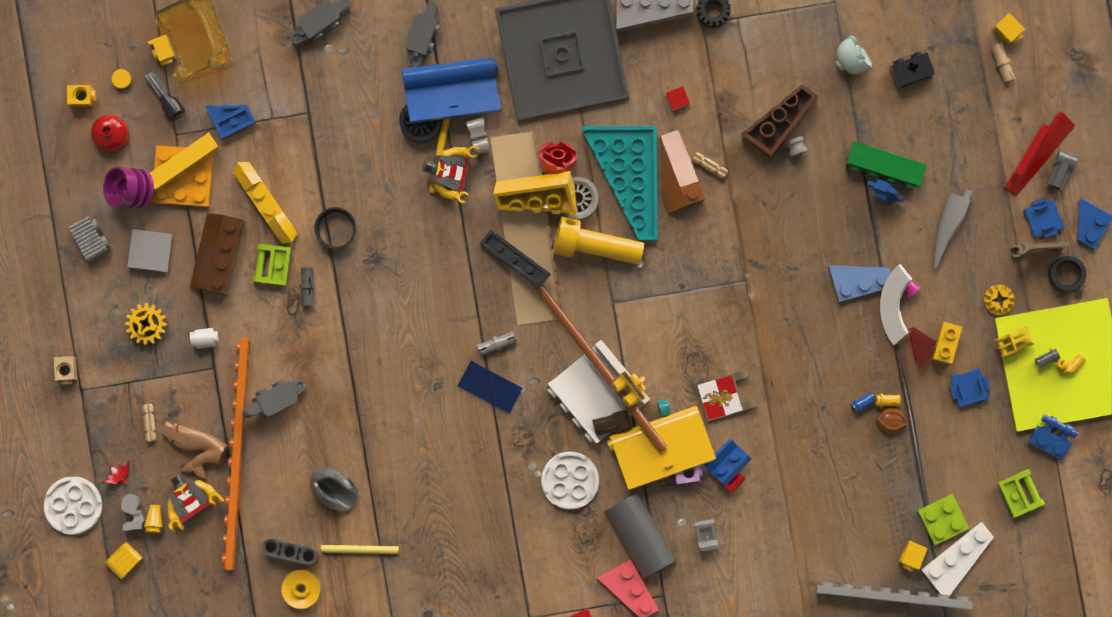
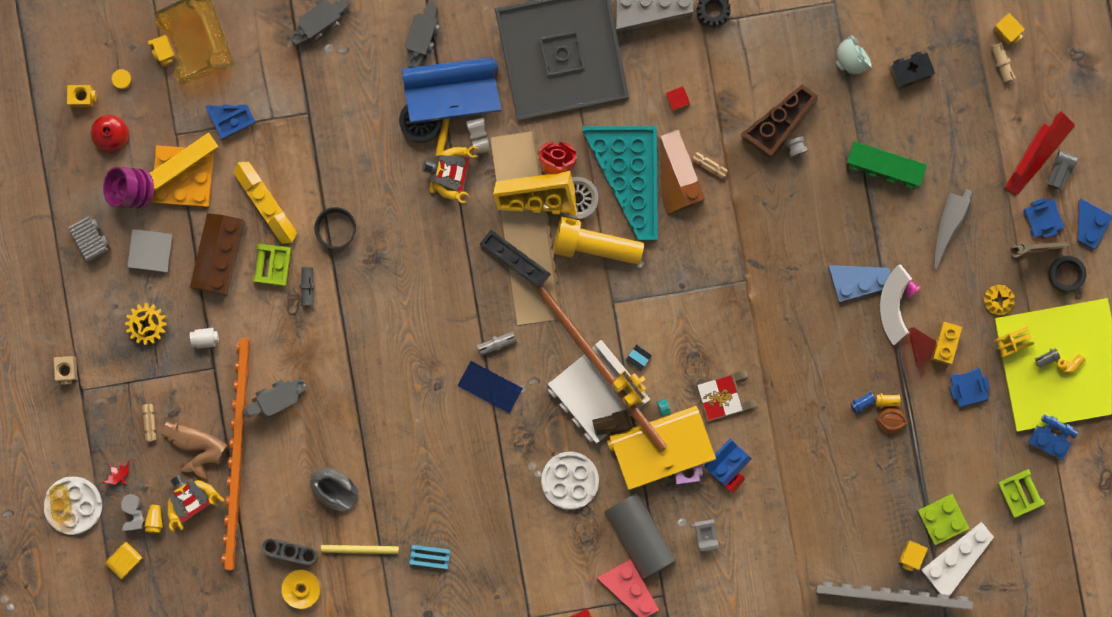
black piece [145,71,185,121] -> none
blue piece [868,179,906,206] -> none
none -> clear yellow plate [49,484,72,523]
none -> medium azure tile [409,545,450,569]
none -> tile [625,345,652,371]

